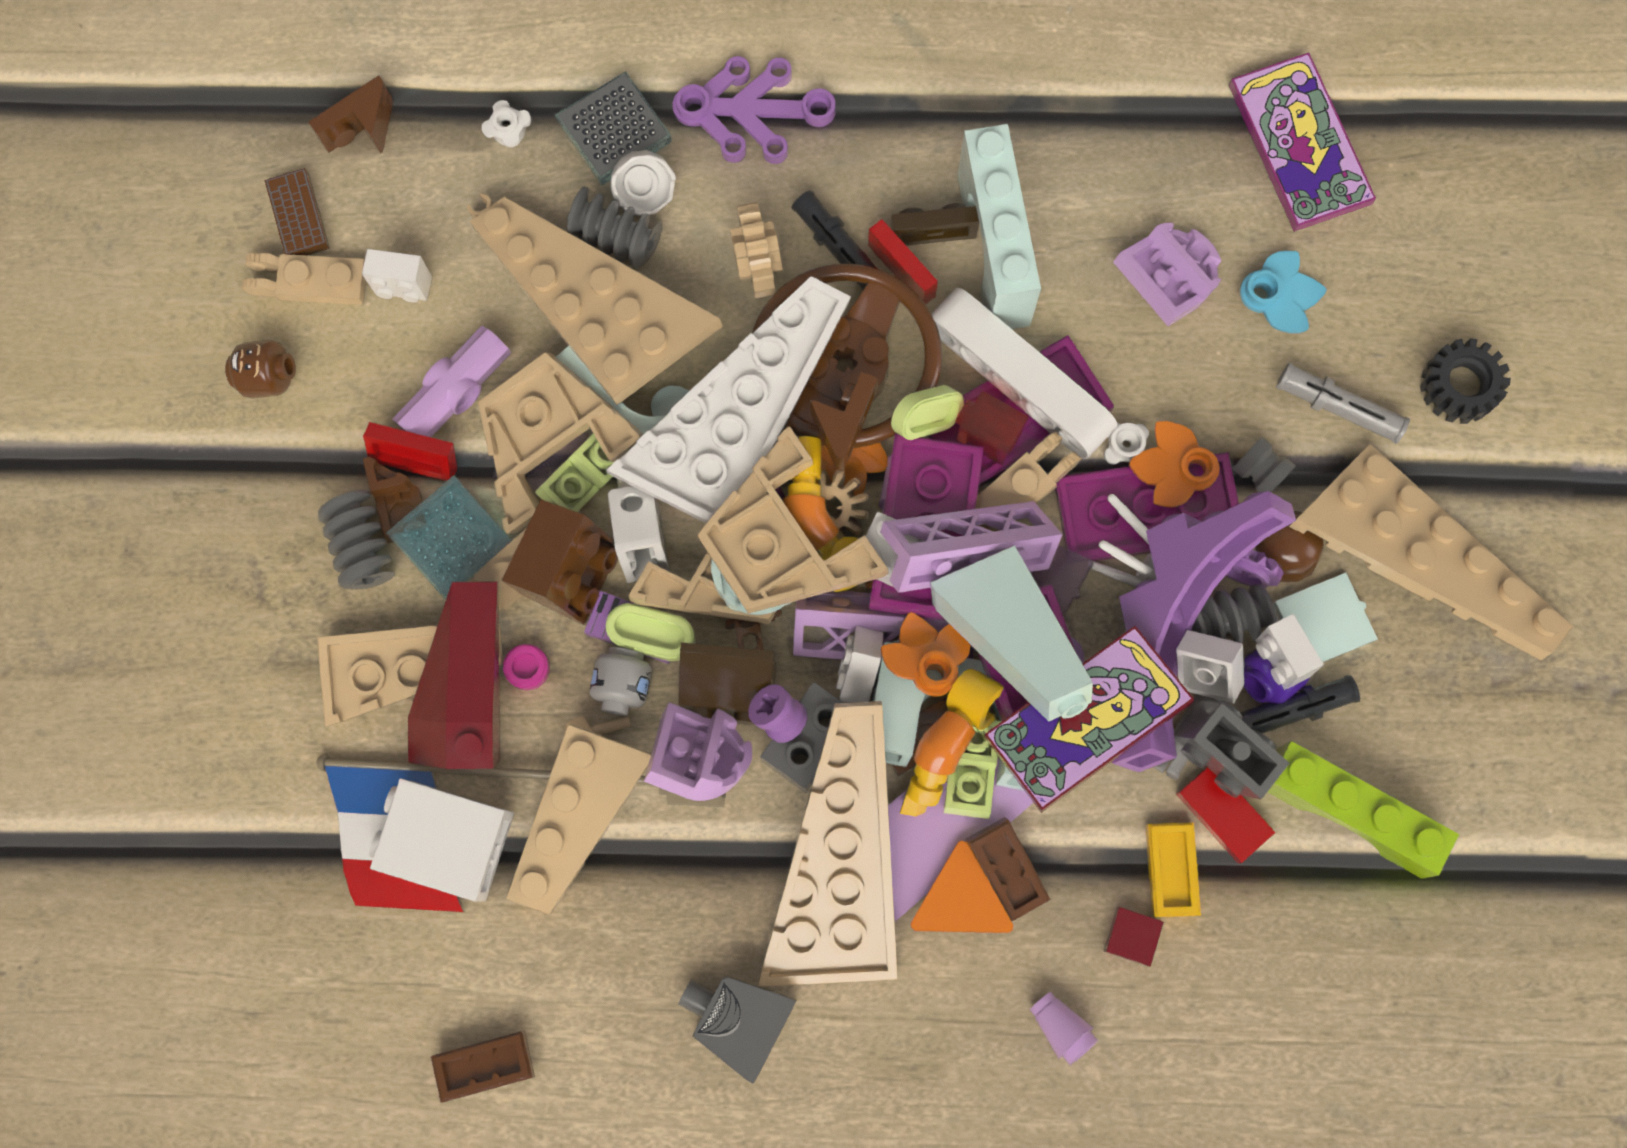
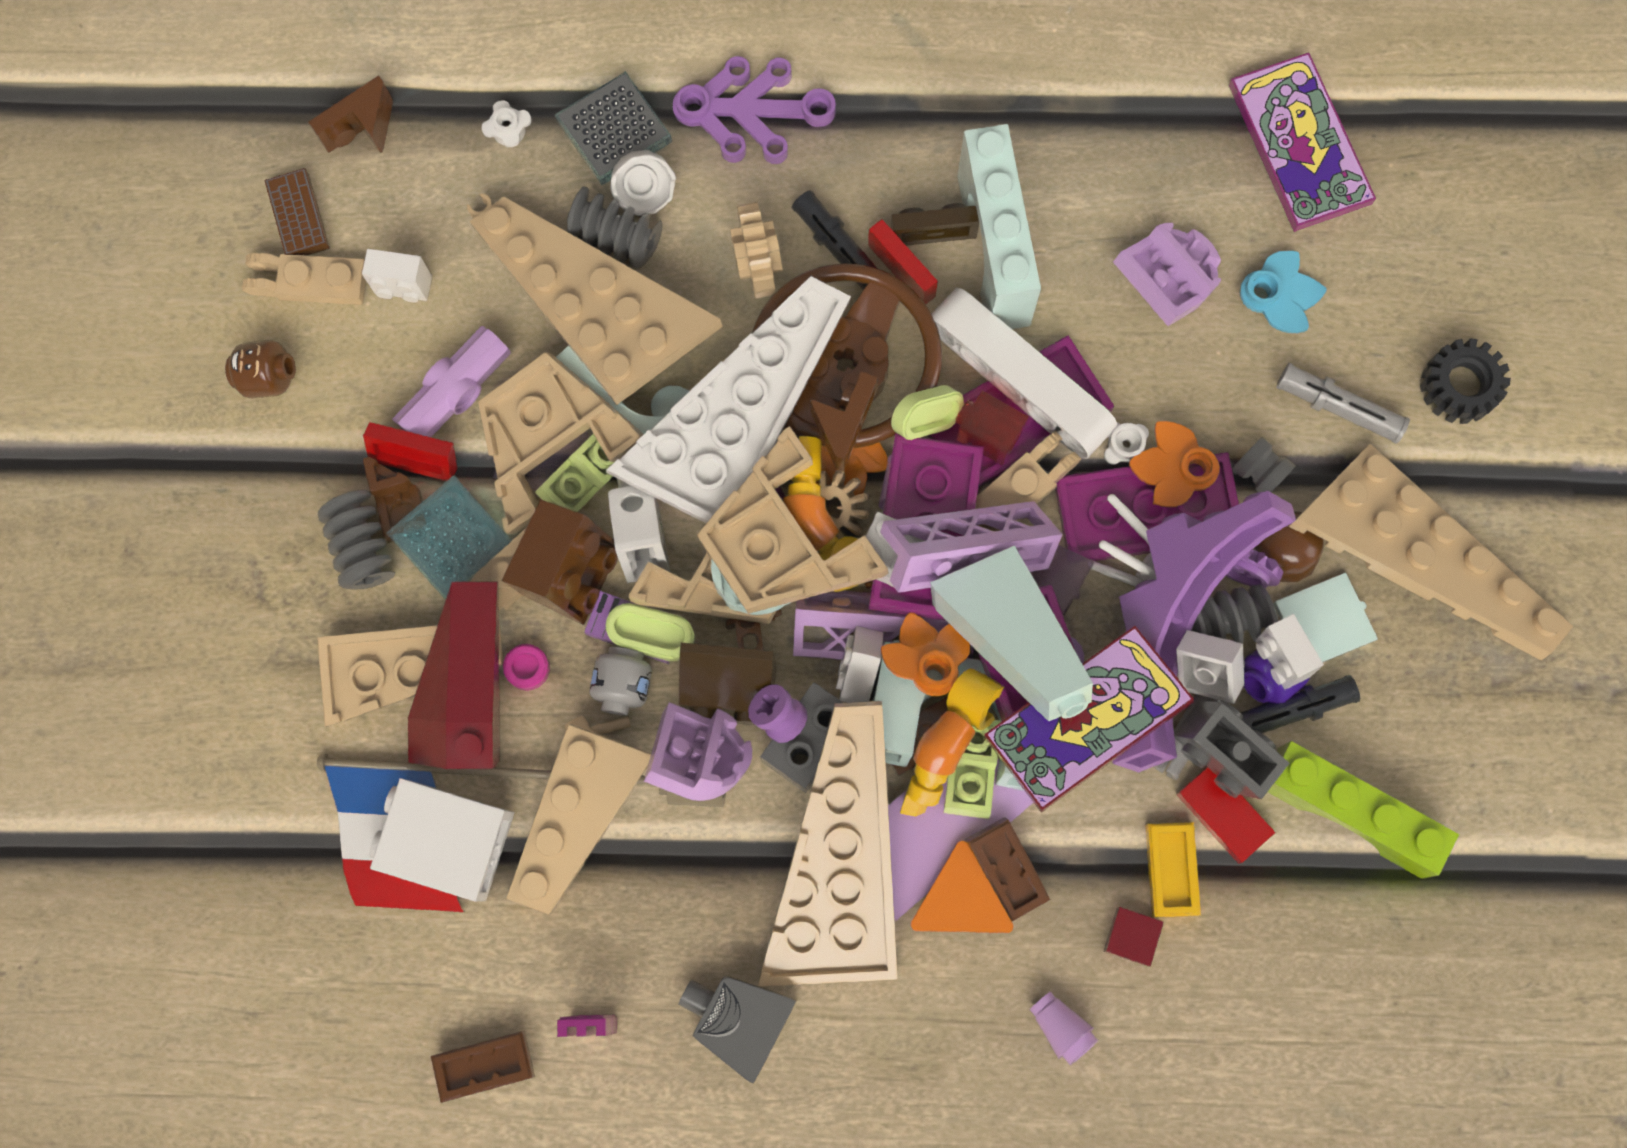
none -> magenta tile [557,1014,617,1037]

